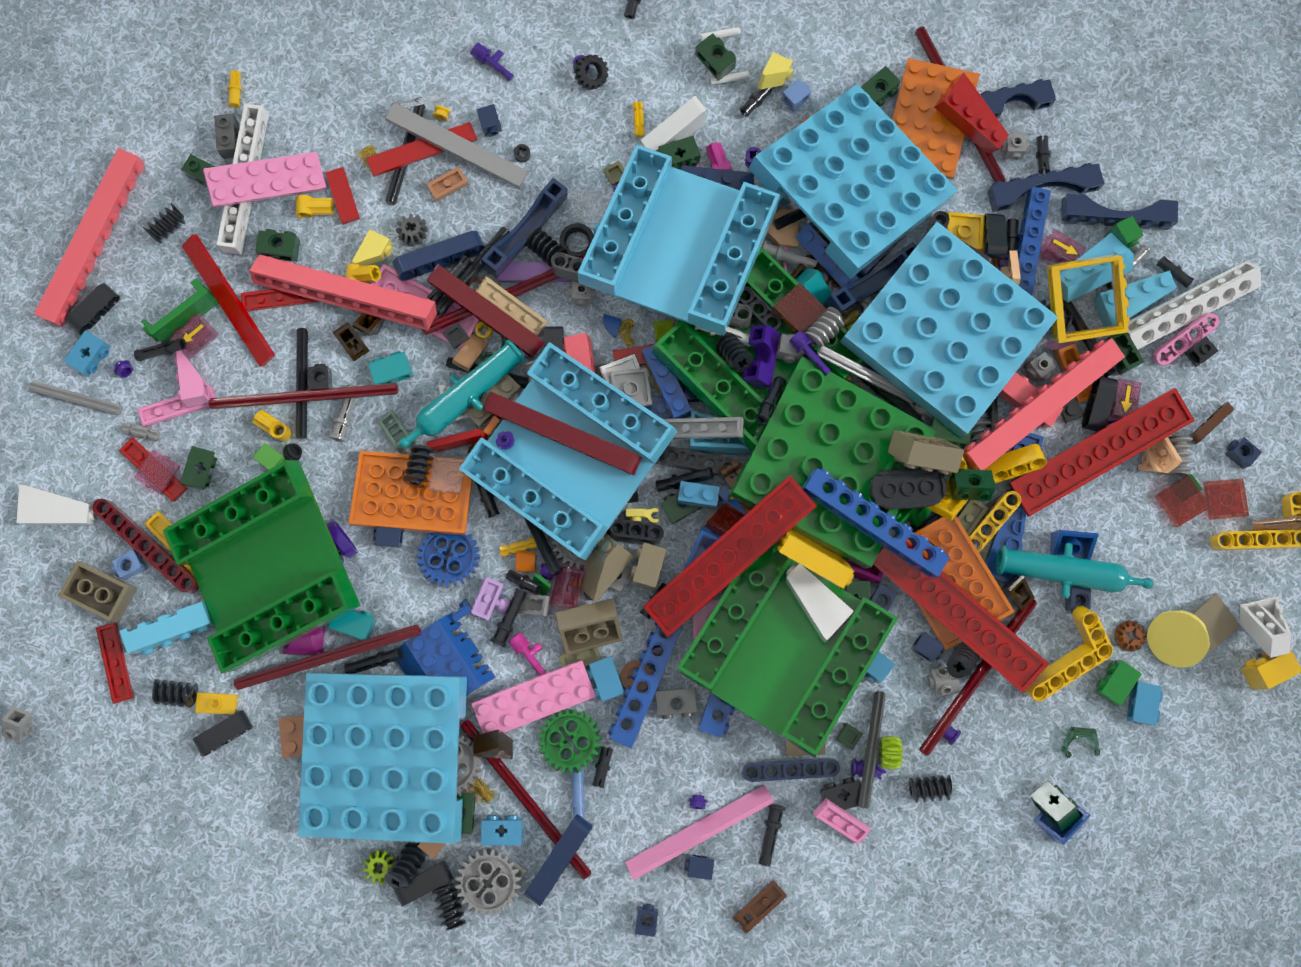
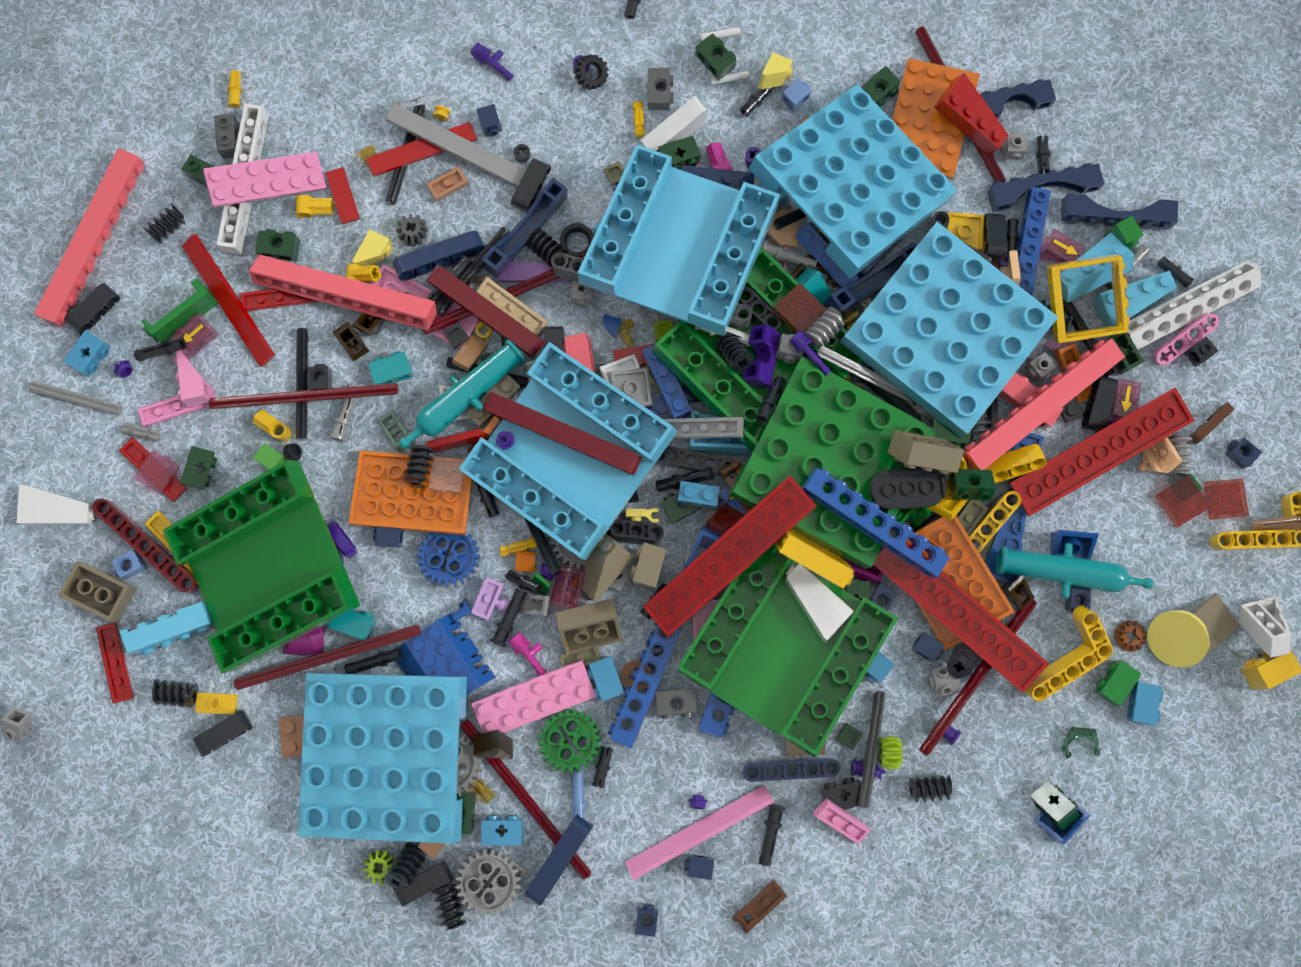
none -> black beam [511,158,551,212]
none -> dark grey brick [648,68,674,110]

